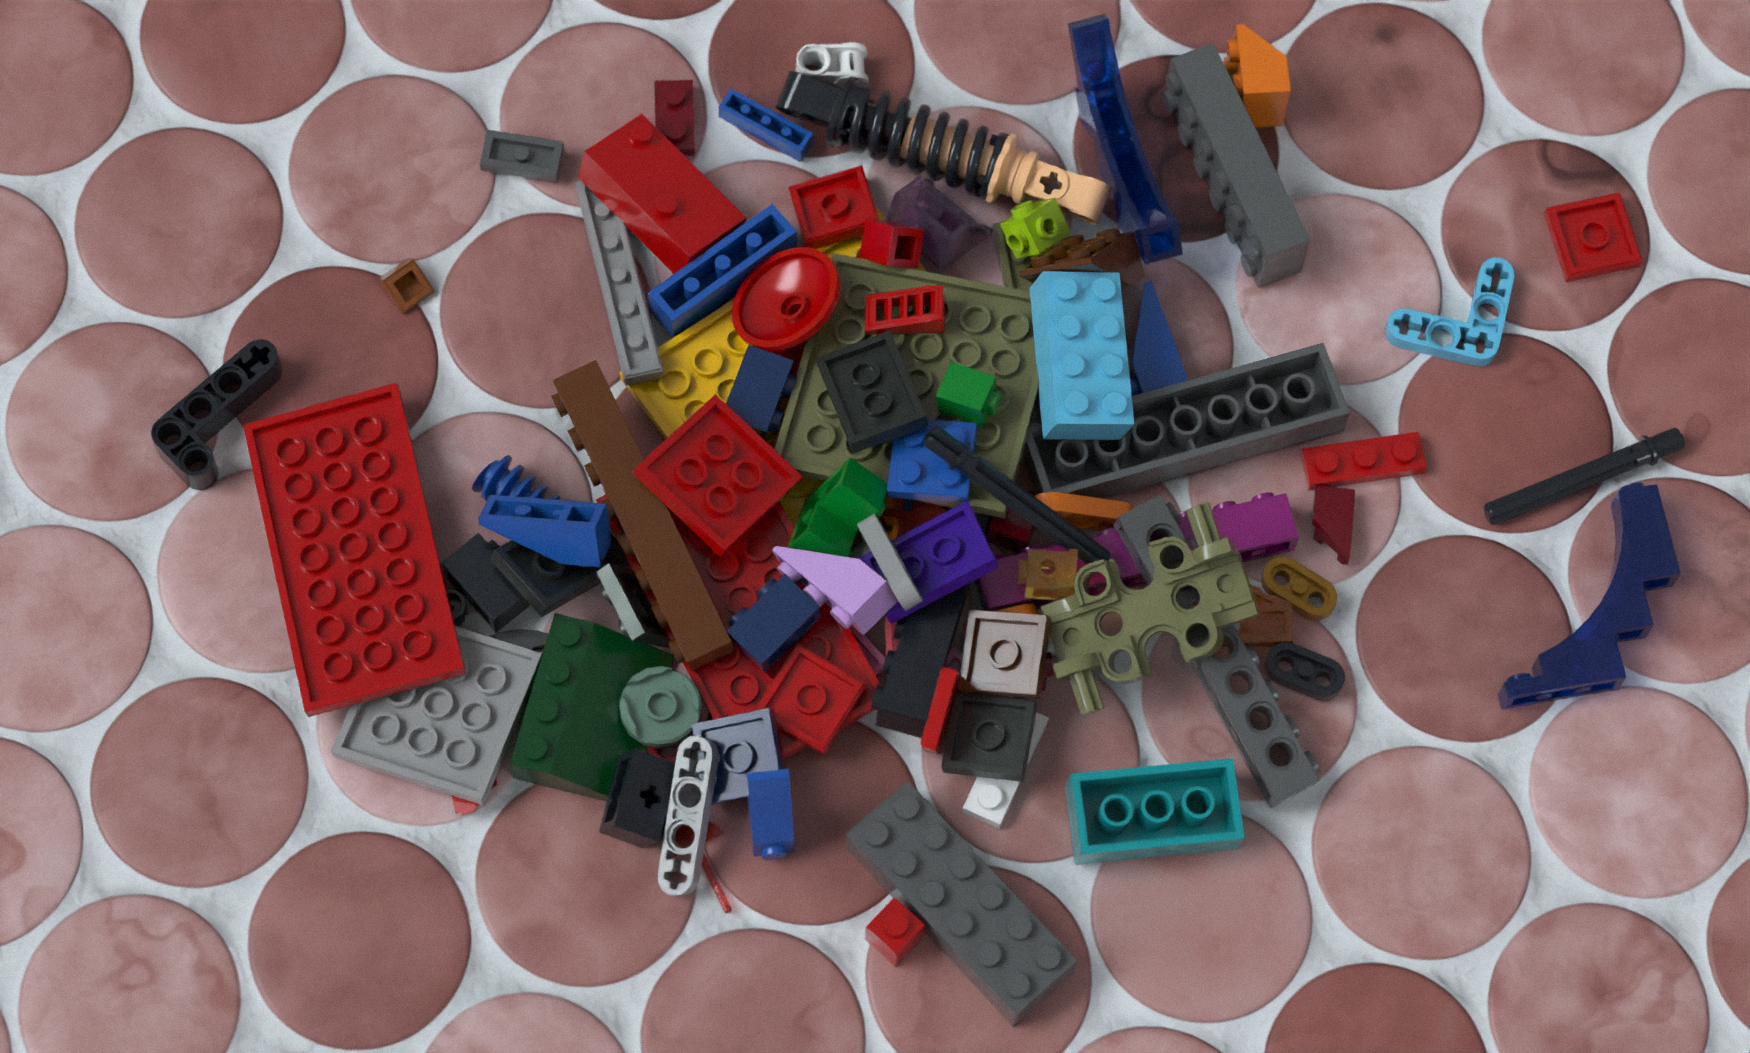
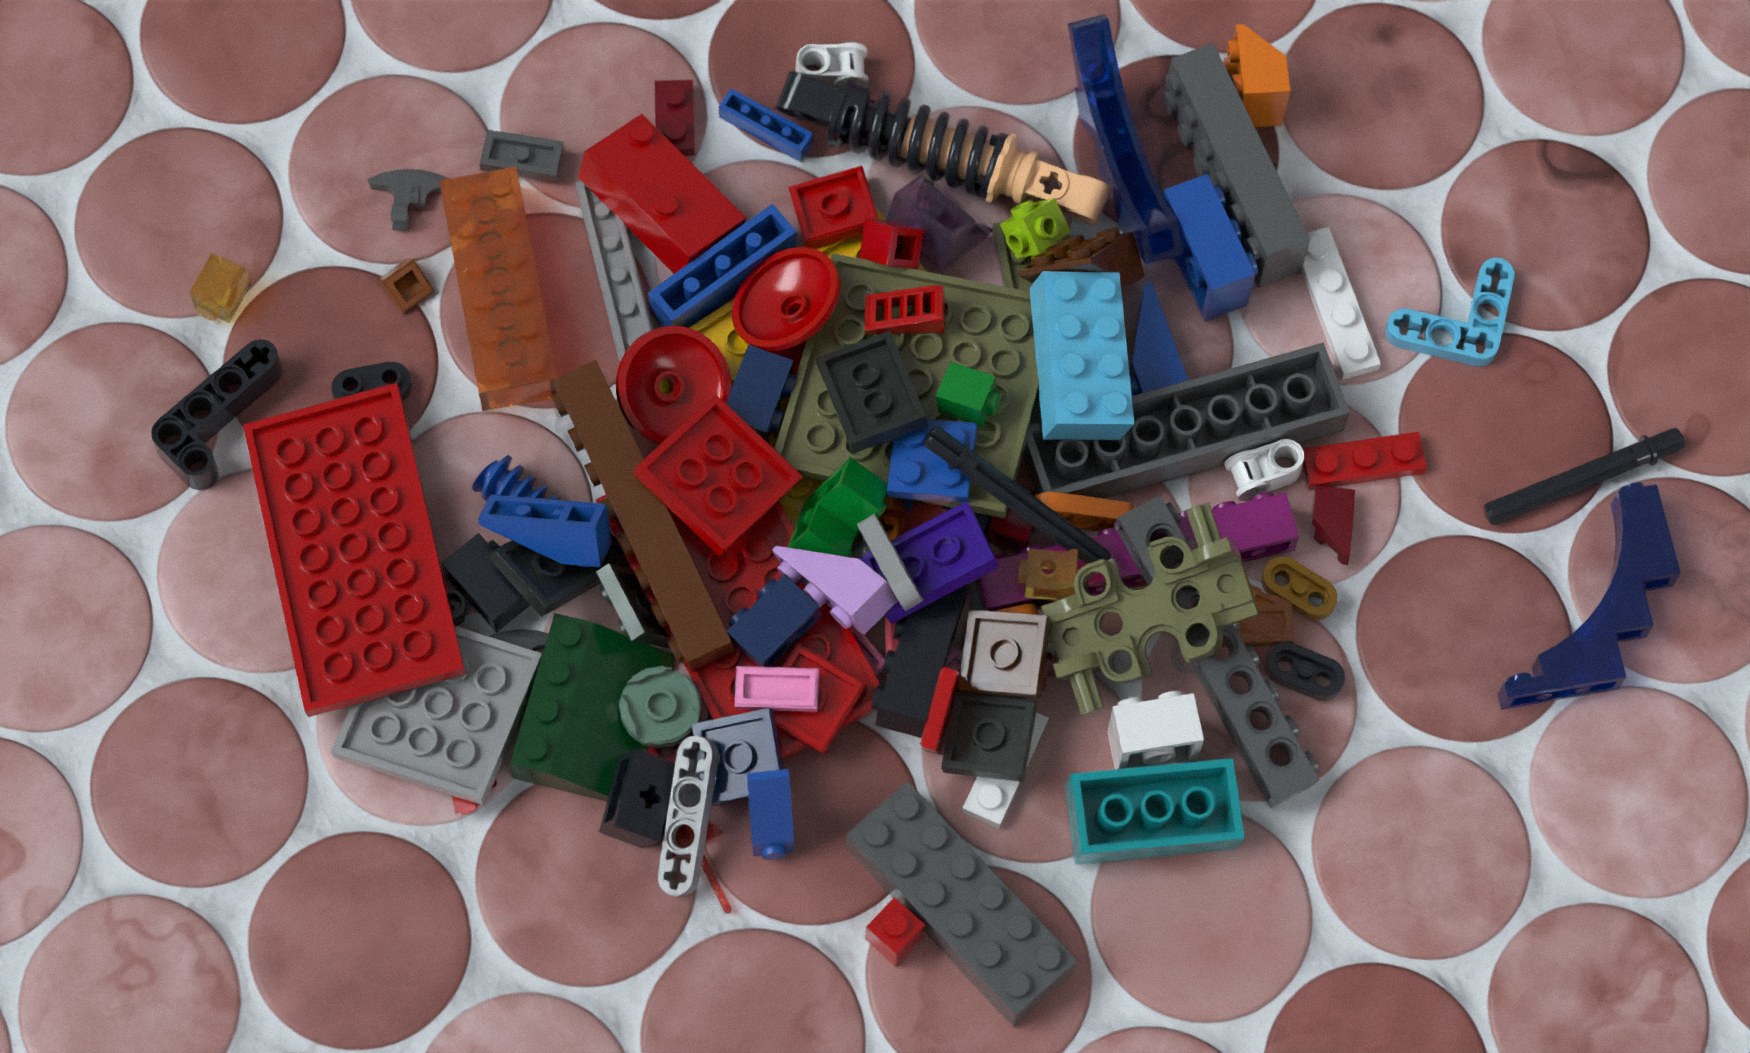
red tile [1544,192,1643,282] -> none
none -> clear yellow brick [189,253,251,323]
none -> black plate [331,361,412,400]
none -> dark grey piece [368,169,457,231]
none -> clear orange brick [439,167,558,411]
none -> red dish [616,326,731,444]
none -> bright pink tile [735,666,820,712]
none -> white brick [1107,691,1204,769]
none -> blue brick [1158,174,1258,322]
none -> white piece [1224,439,1304,501]
none -> white plate [1301,227,1381,380]

